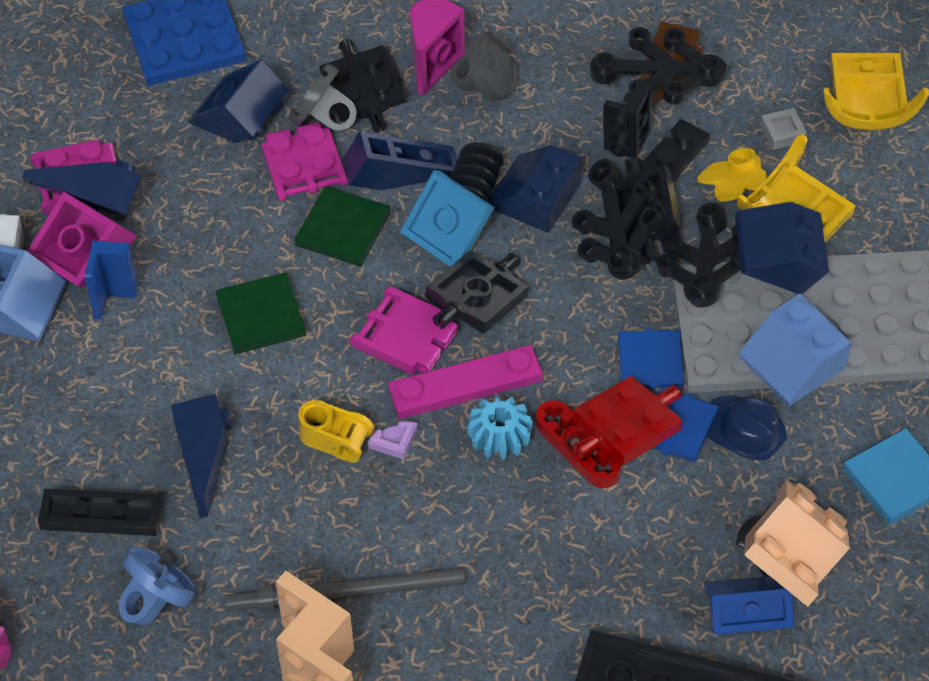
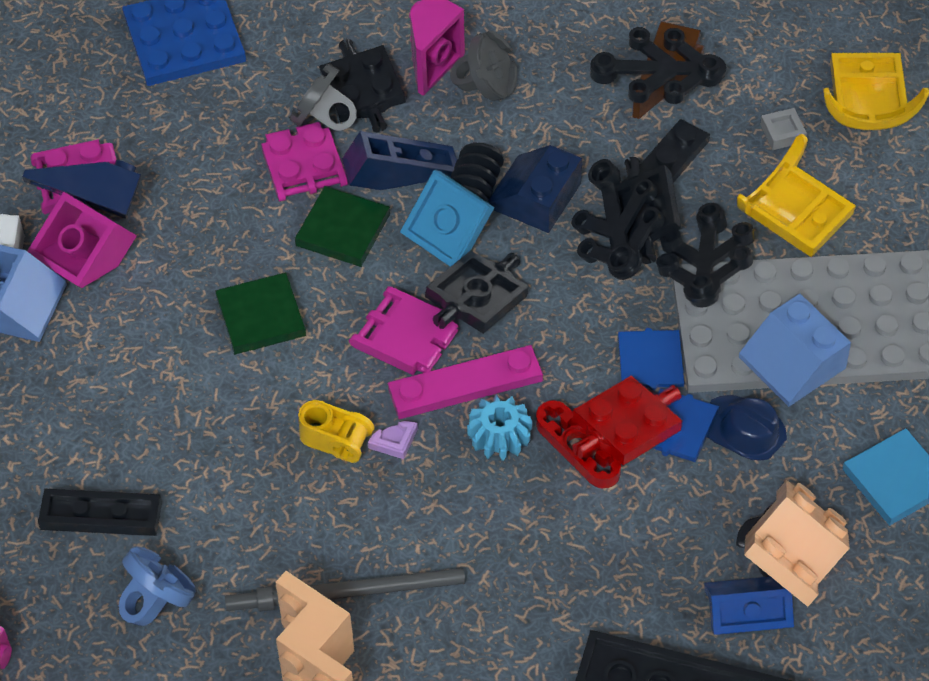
blue panel [84,241,138,319] -> none
dark blue slope [171,394,232,518] -> none
dark blue slope [188,60,289,143] -> none
black bracket [603,80,652,158] -> none
yellow plate [697,148,767,202] -> none
dark blue slope [735,202,829,295] -> none

